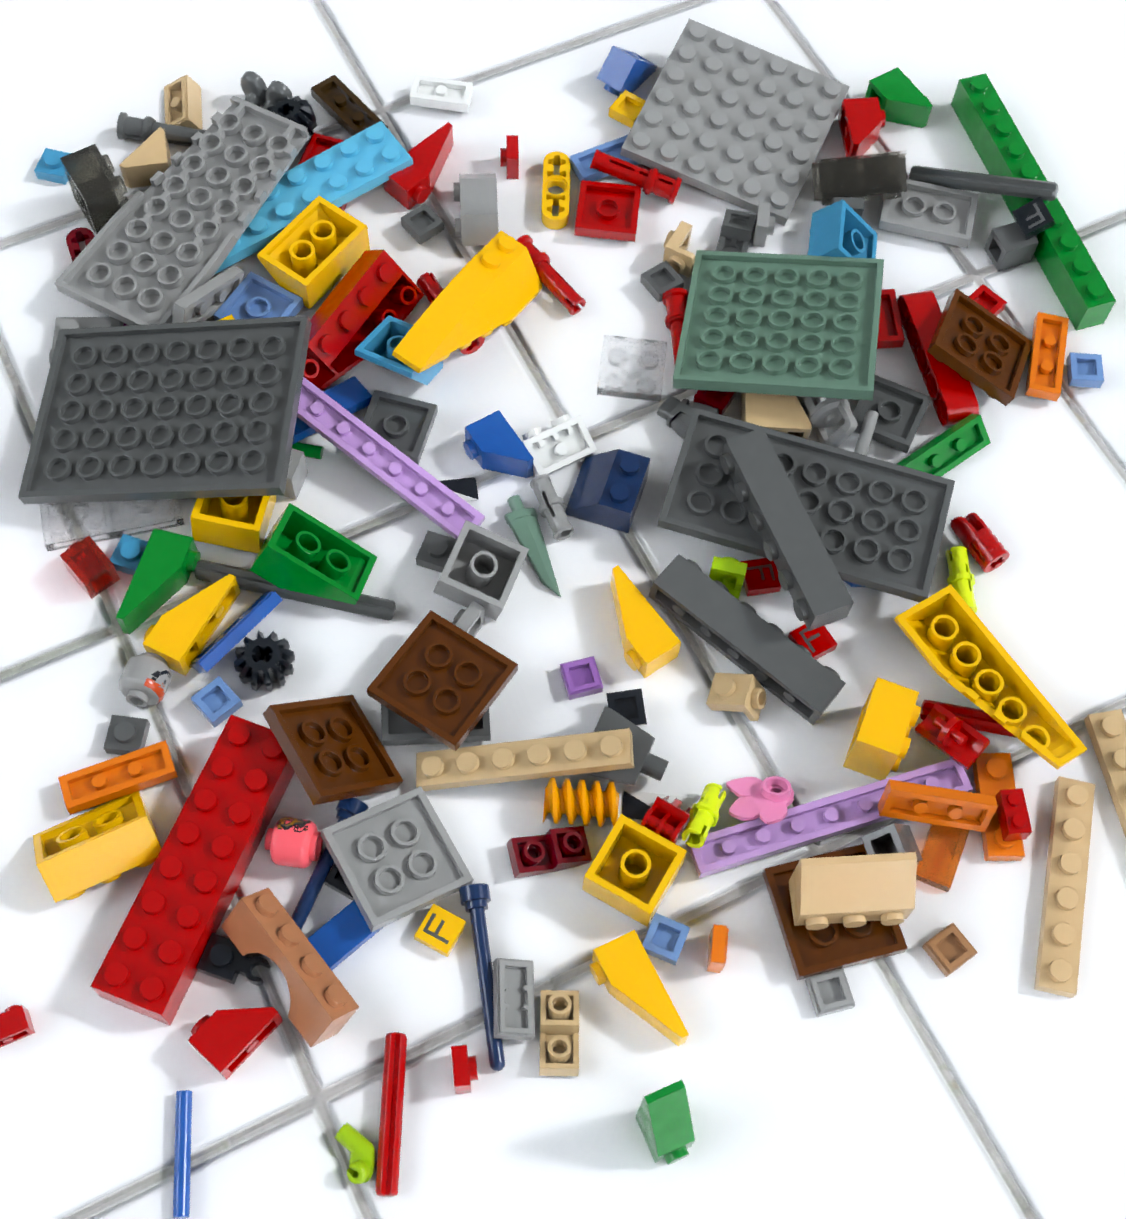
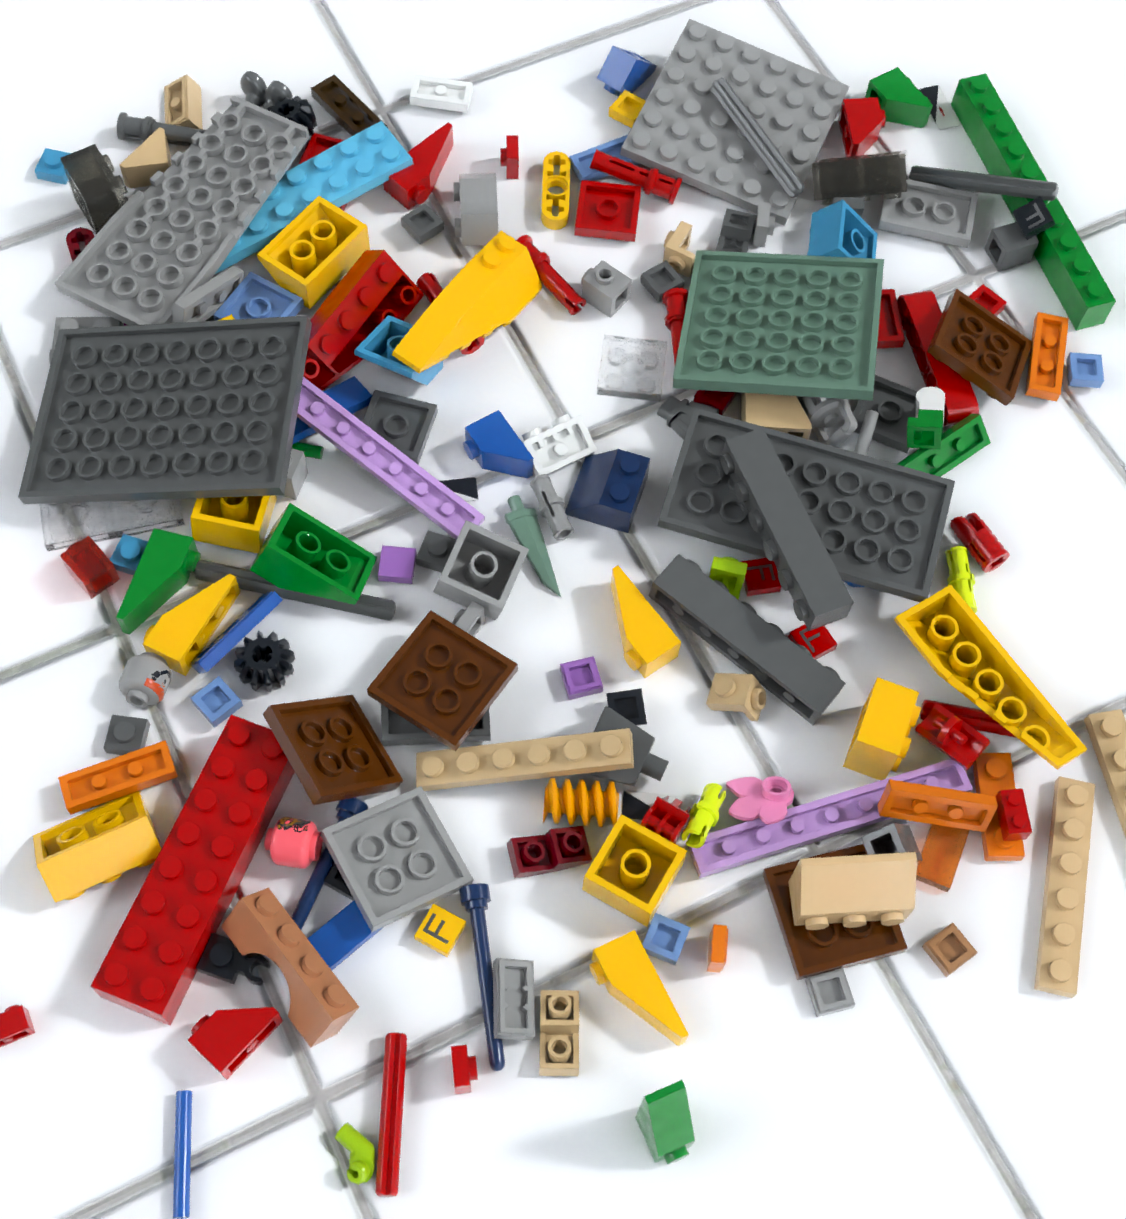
none -> medium lavender tile [378,545,417,584]
none -> light grey brick [581,260,632,318]
none -> axle [711,77,805,198]
none -> green leg [907,387,945,449]
none -> white sticker [919,85,960,130]

